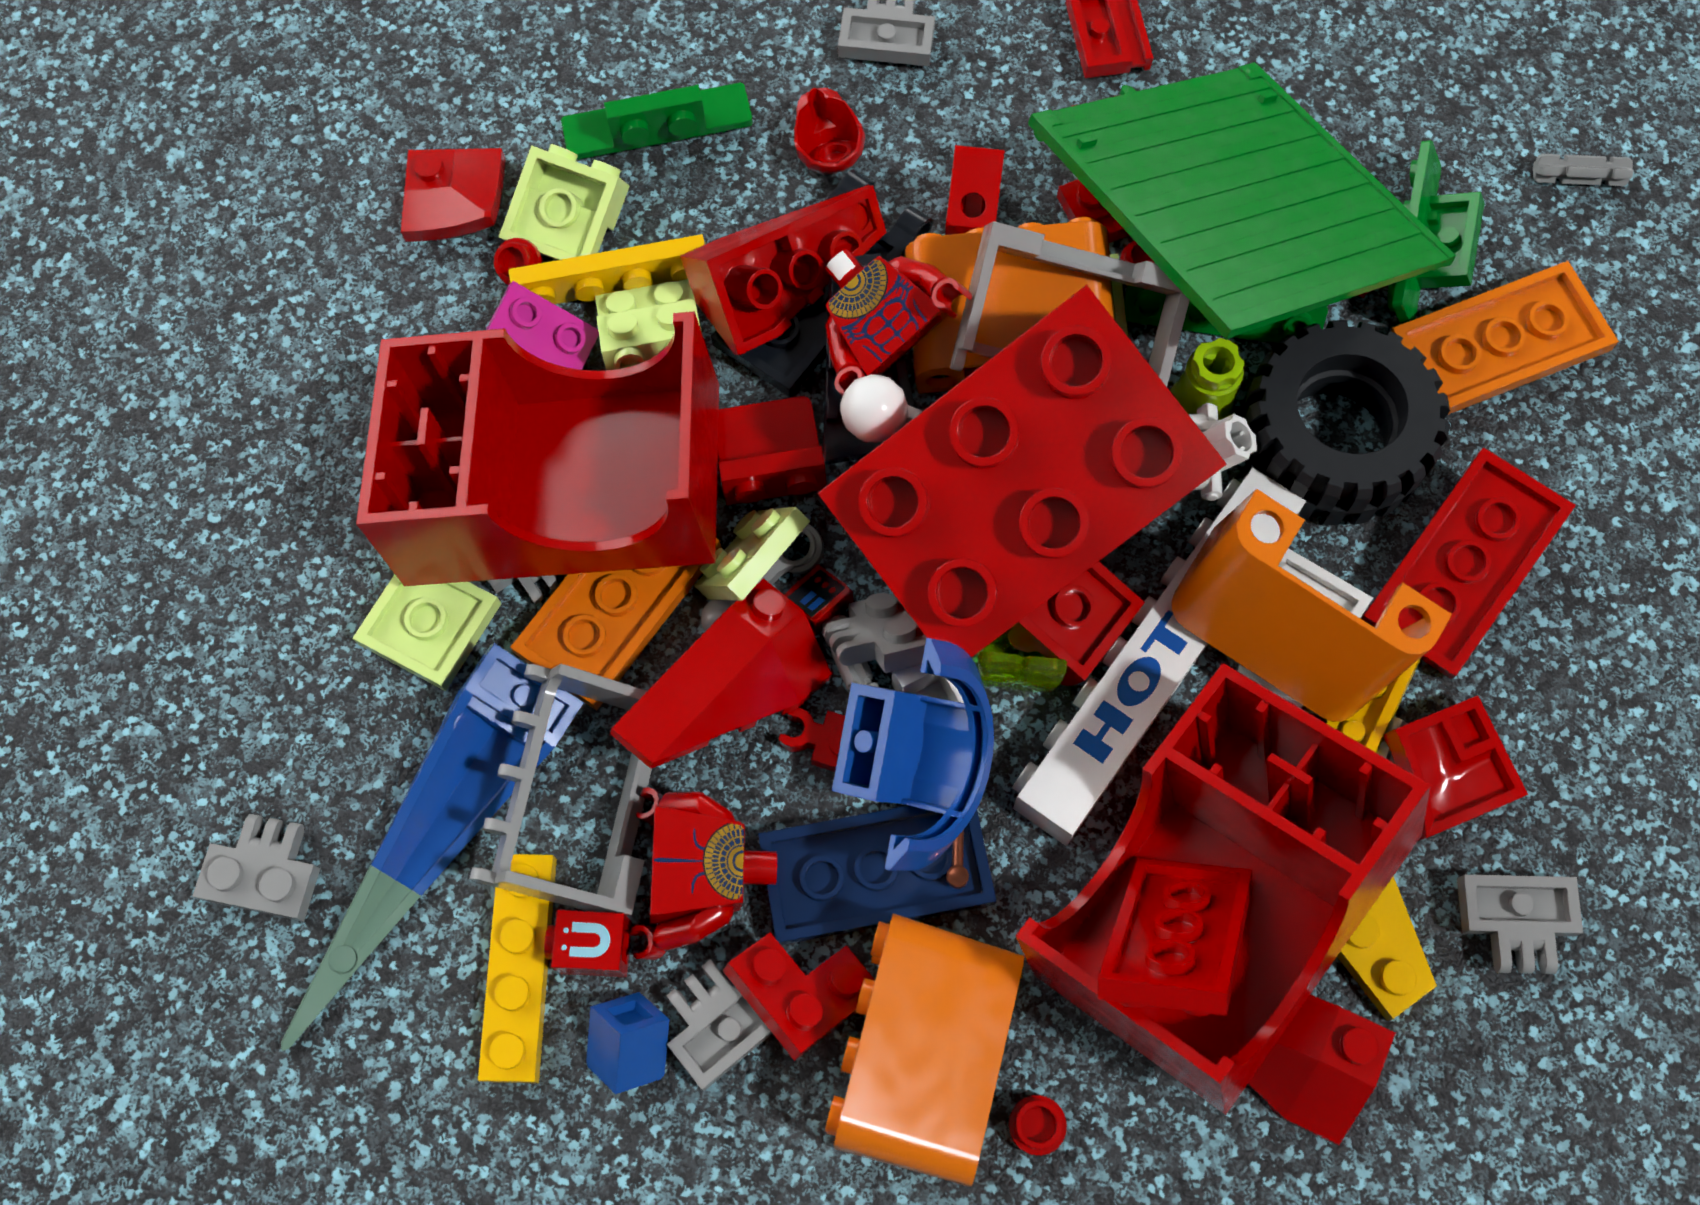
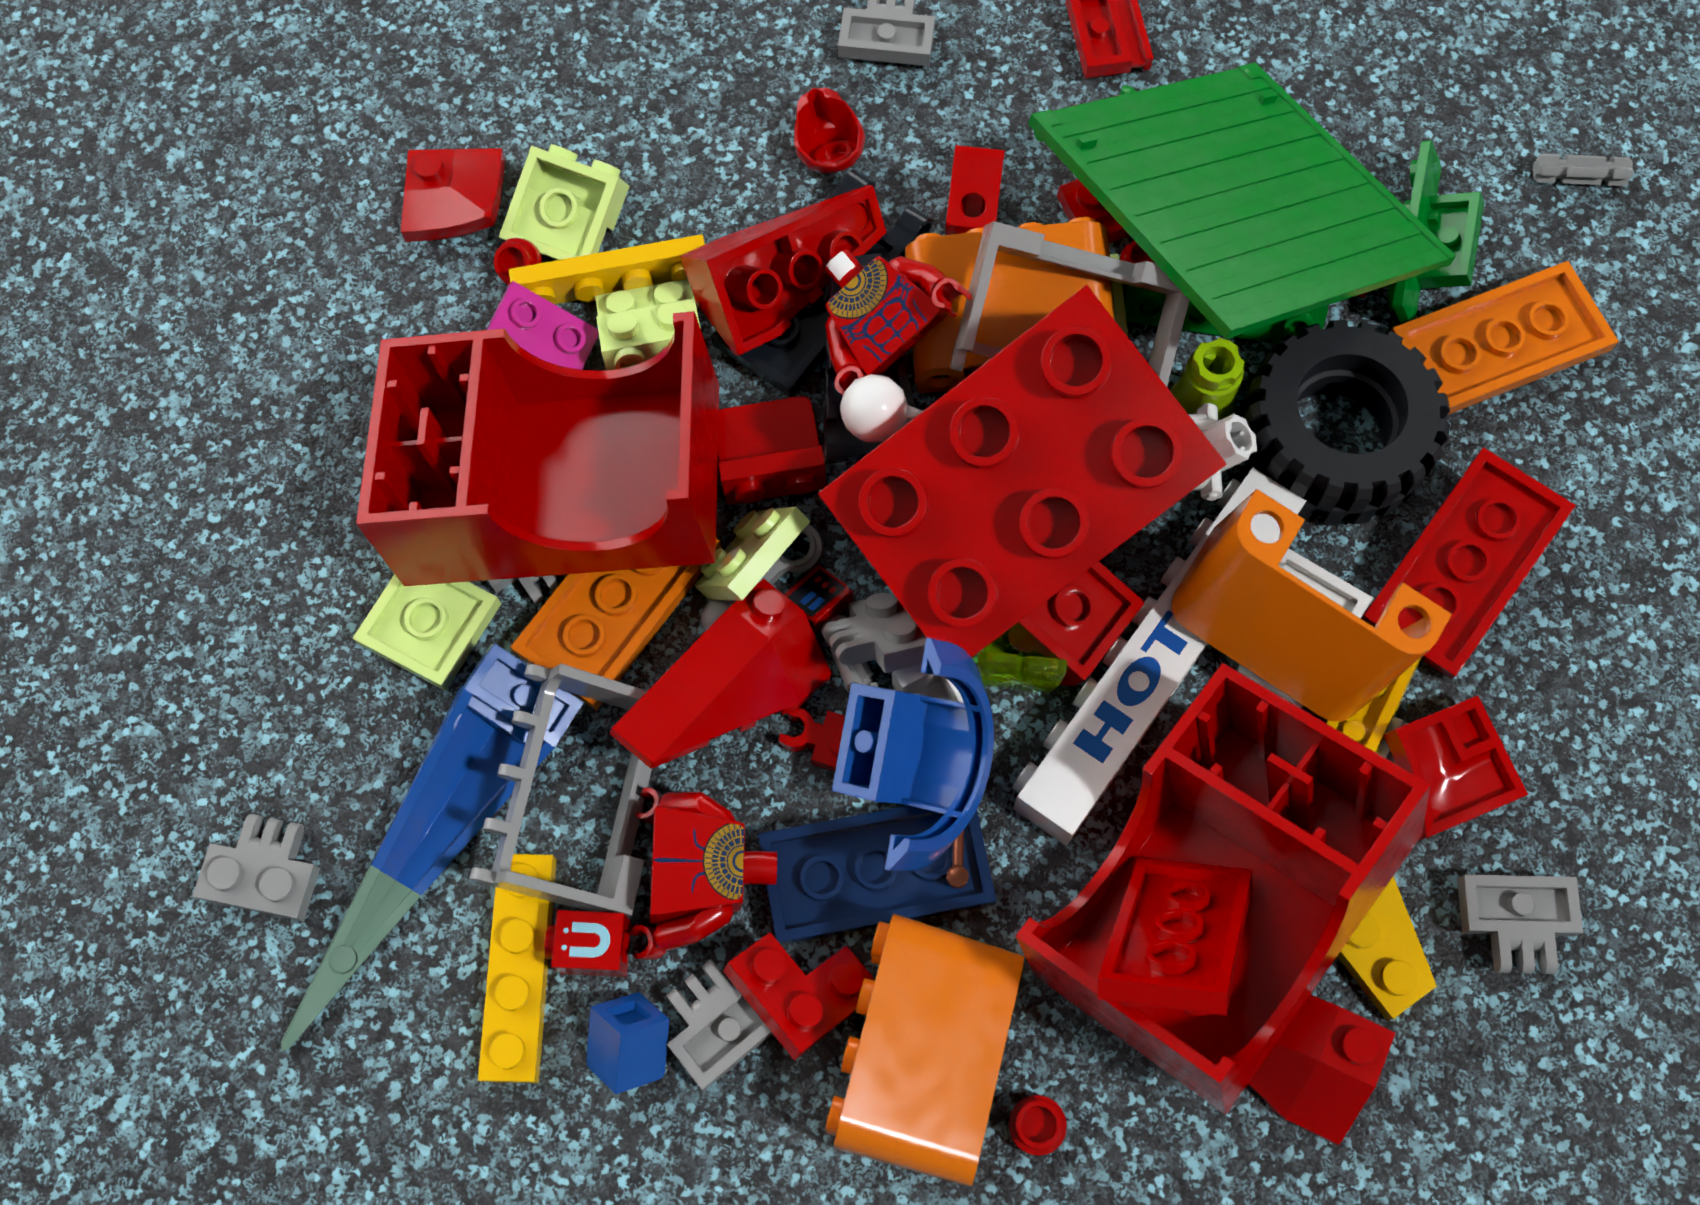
green bracket [561,82,753,160] -> none

